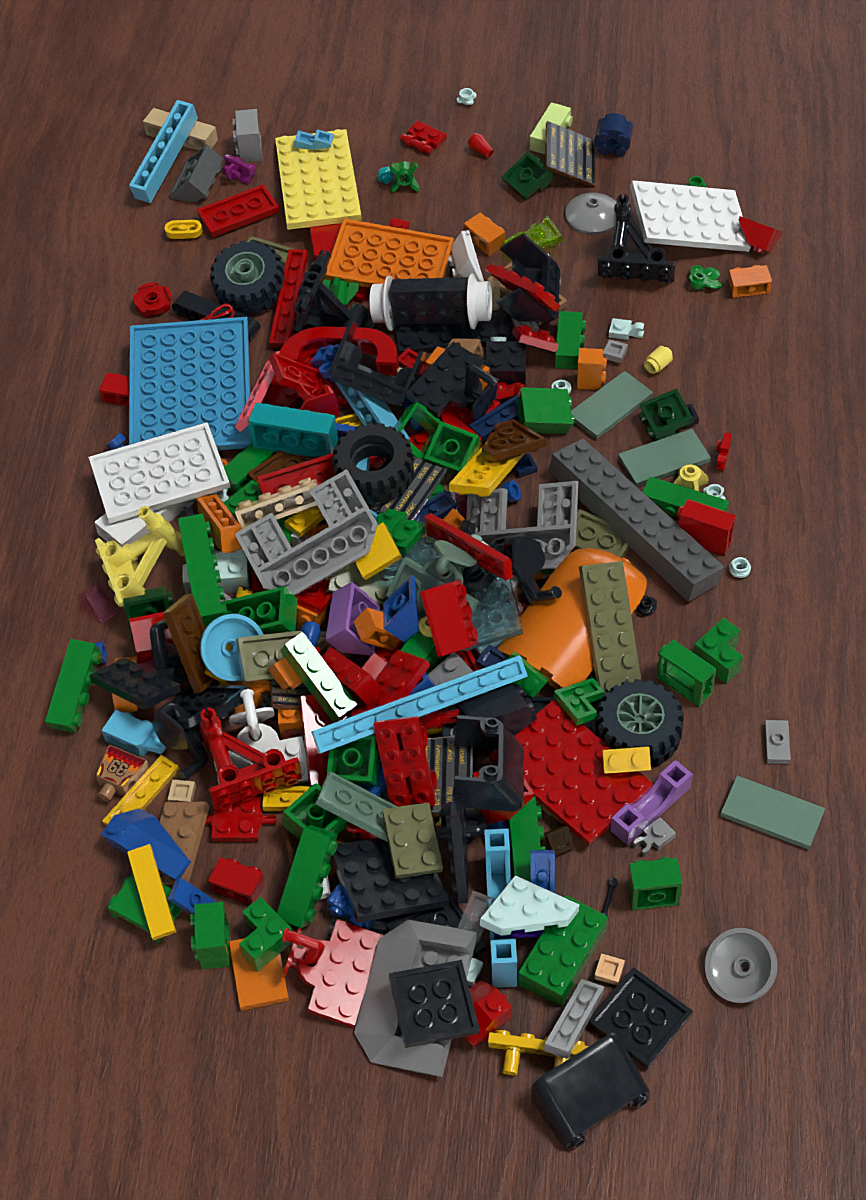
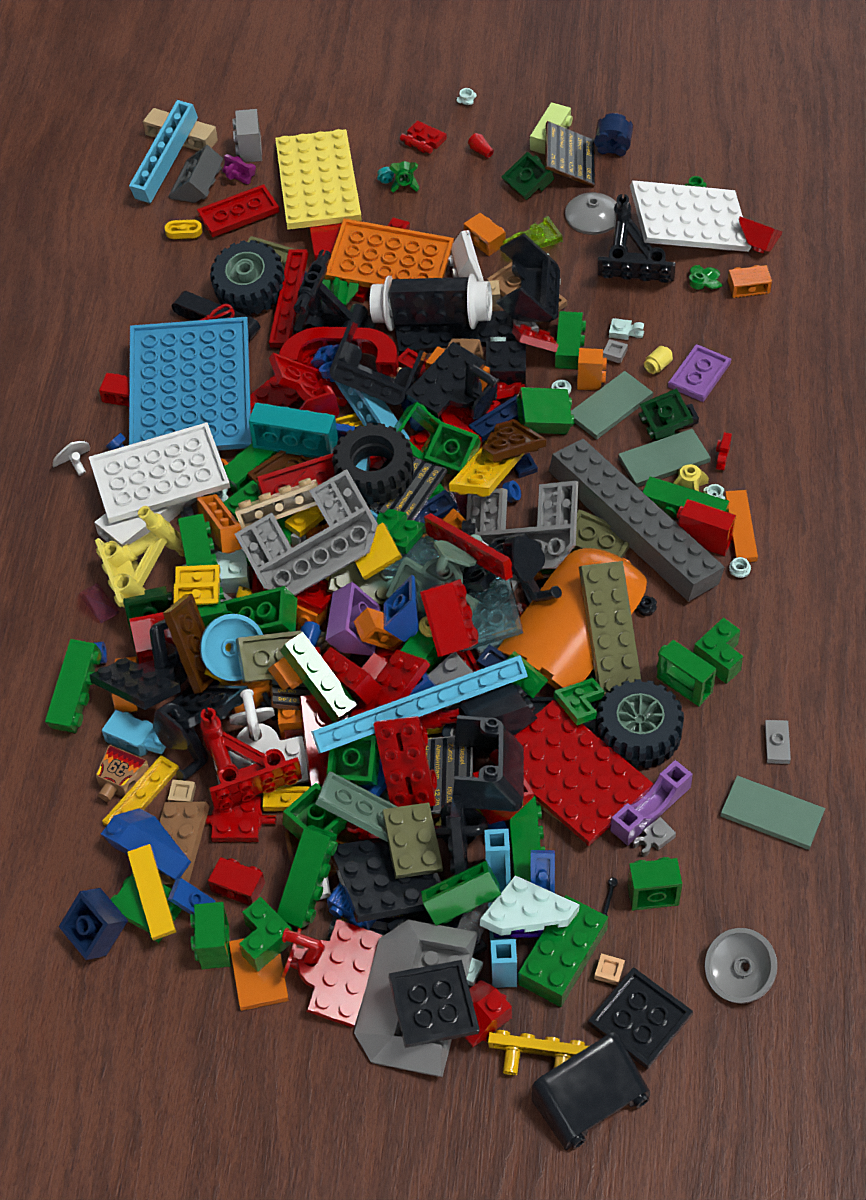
red plate [133,282,172,317] -> none
coral tile [235,351,280,432] -> none
dark azure slope [294,129,334,149] -> none
red plate [485,263,560,312] -> none
dark brown plate [544,825,575,856] -> none
light grey plate [544,979,604,1059] -> none
yellow plate [602,747,651,773] -> none
none -> white shield [53,441,90,476]
none -> dark blue brick [59,888,128,960]
none -> yellow slope [174,565,220,605]
none -> green brick [421,861,501,926]
none -> medium lavender tile [668,344,731,402]
none -> orange tile [725,490,758,562]

